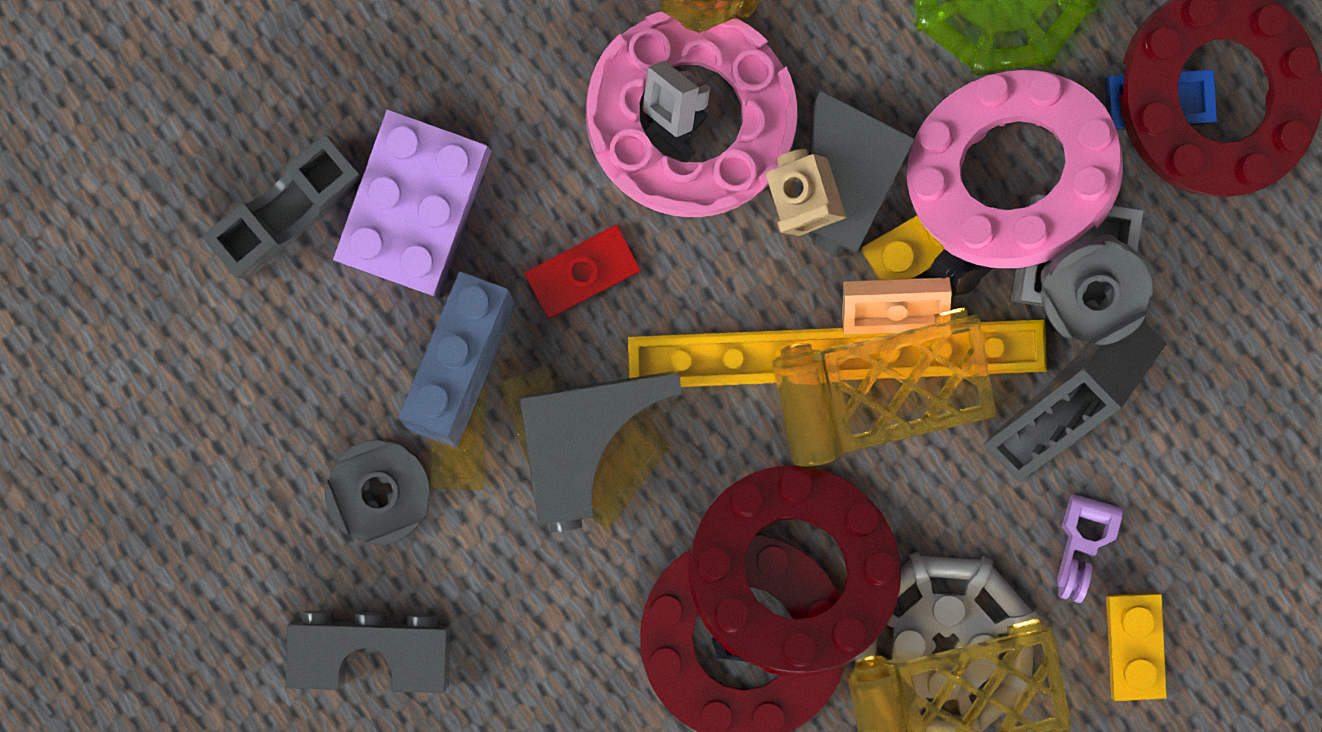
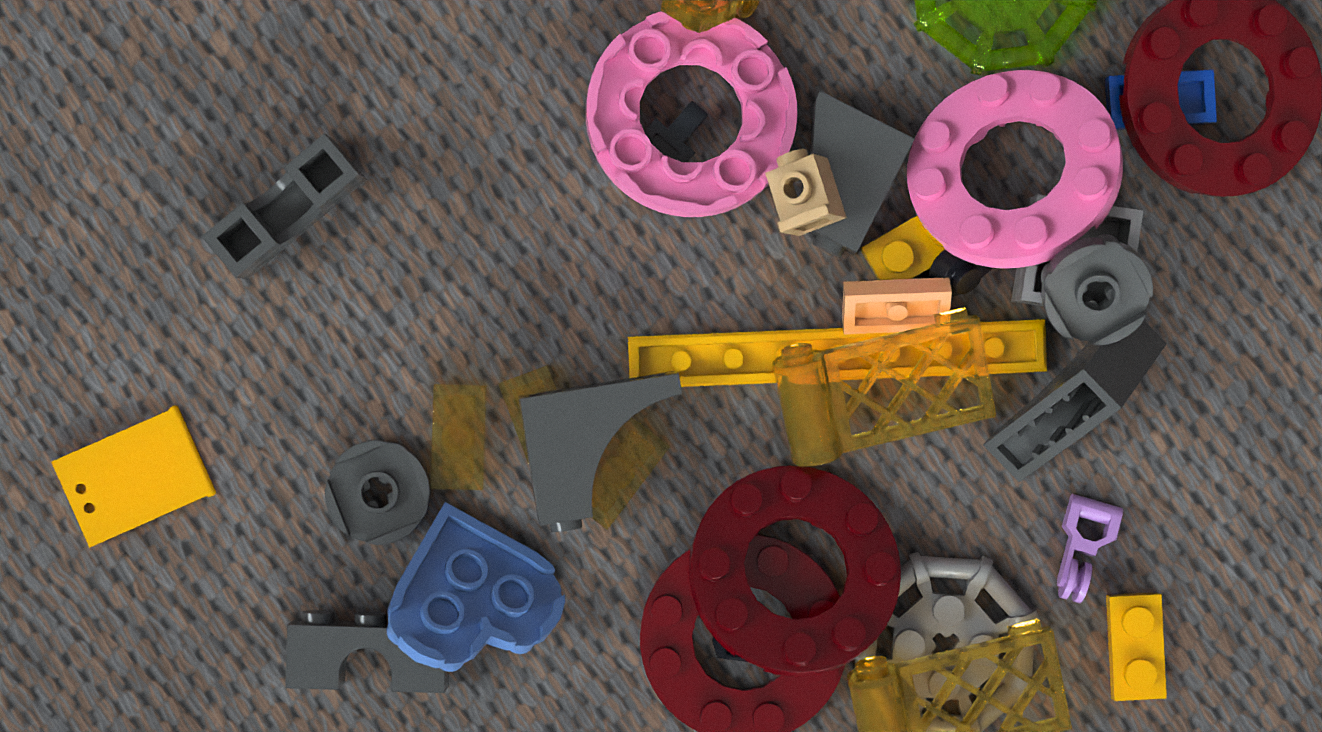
lavender brick [333,110,492,297] -> none
sand blue brick [398,271,516,448] -> none
red plate [524,224,641,319] -> none
light grey tile [642,61,710,137] -> none
none -> yellow container [51,405,216,548]
none -> medium blue plate [386,502,565,672]

